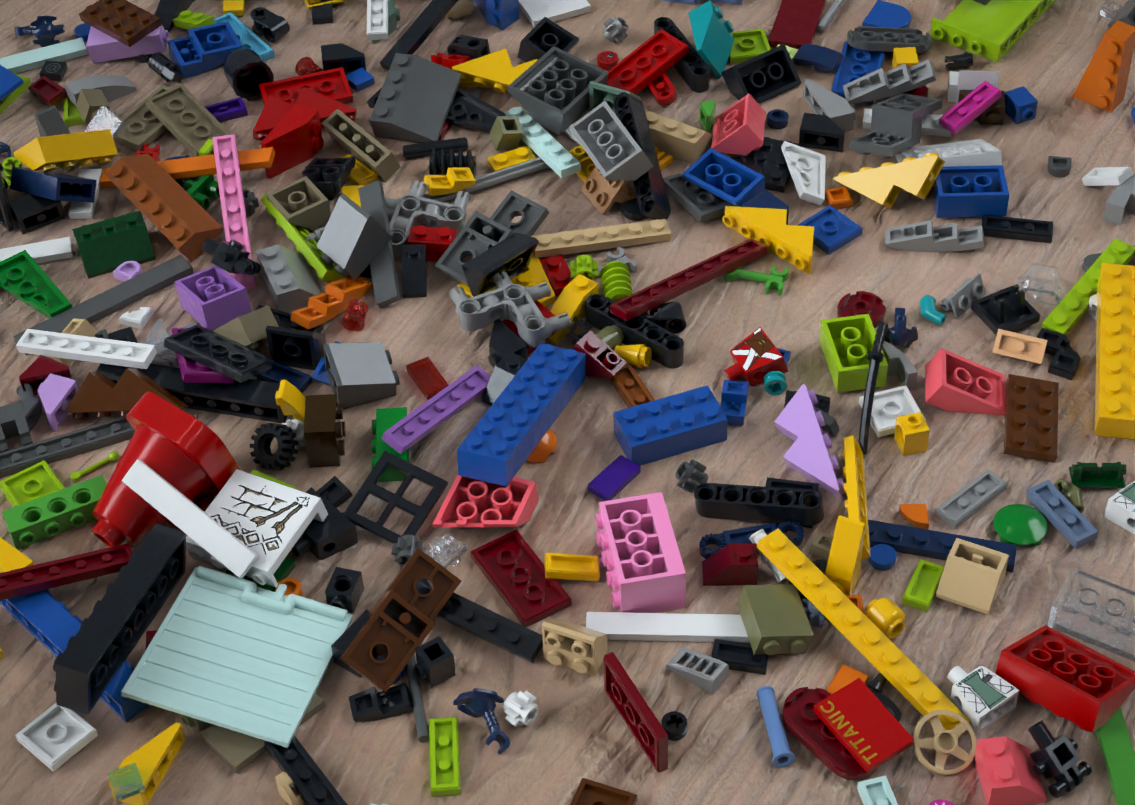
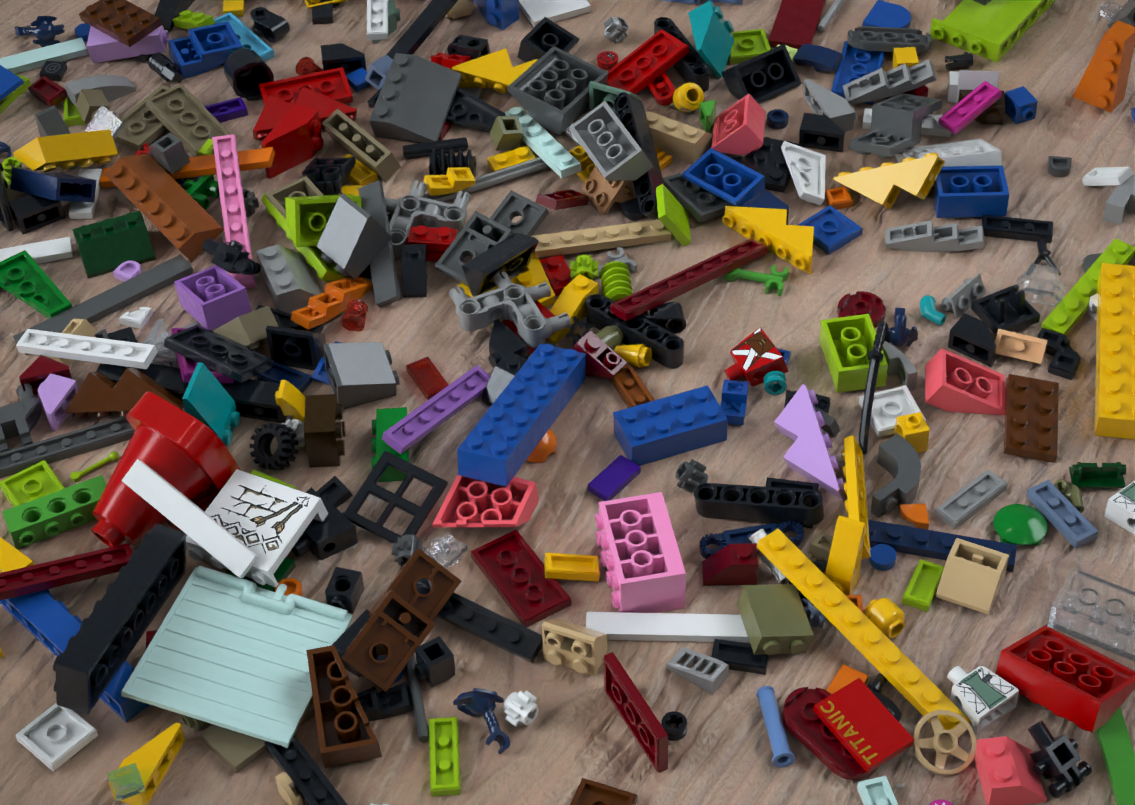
none -> dark grey slope [148,133,190,173]
none -> teal slope [182,362,240,447]
none -> lime slope [285,194,361,247]
none -> reddish brown wedge [306,645,382,768]
none -> sand blue brick [365,55,393,90]
none -> dark red tile [535,189,590,210]
none -> lime tile [656,184,691,246]
none -> yellow head [673,82,704,113]
none -> dark grey arch [871,433,921,518]
none -> black slope [948,313,996,367]
none -> black plant [1024,240,1061,280]

